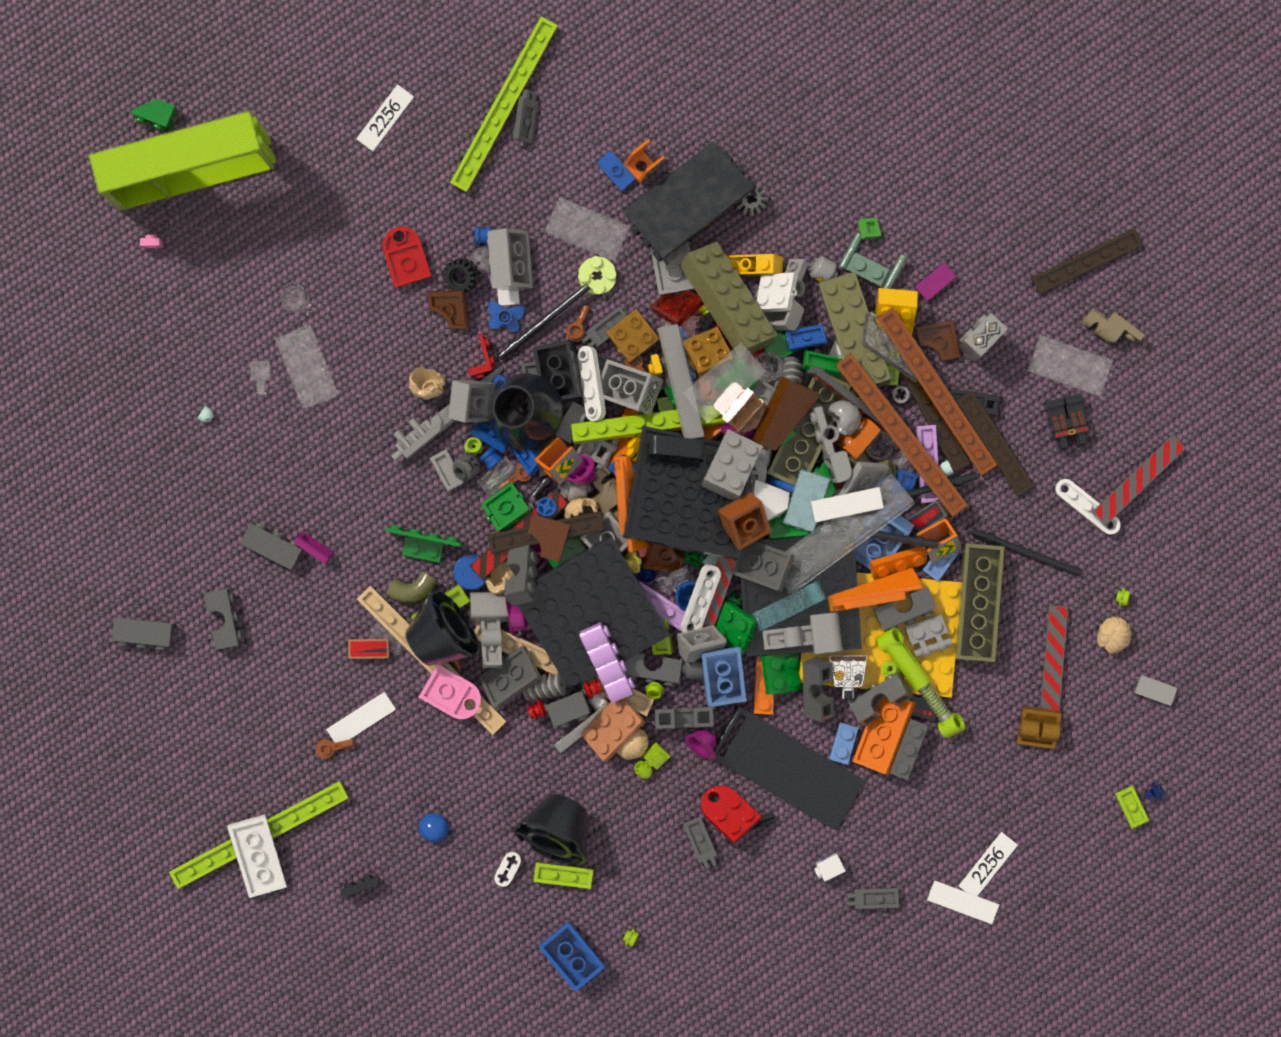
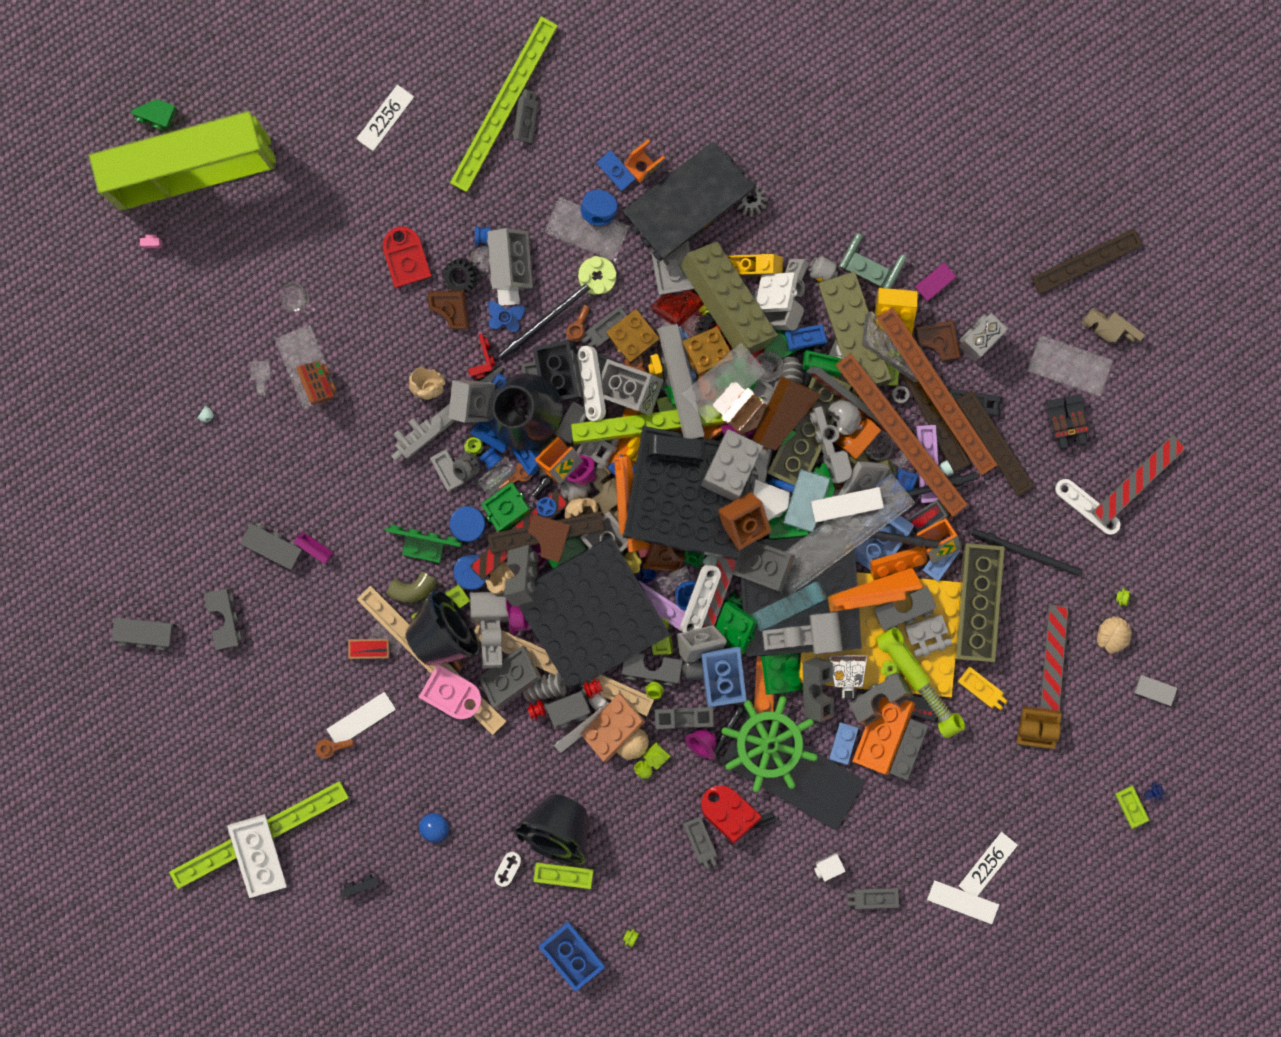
lavender brick [579,622,635,703] -> none
bright green plate [858,218,881,239] -> none
none -> dark orange slope [296,360,337,406]
none -> blue head [449,506,486,542]
none -> blue head [580,190,618,226]
none -> bright green piece [721,696,818,793]
none -> yellow hinge [957,667,1008,710]

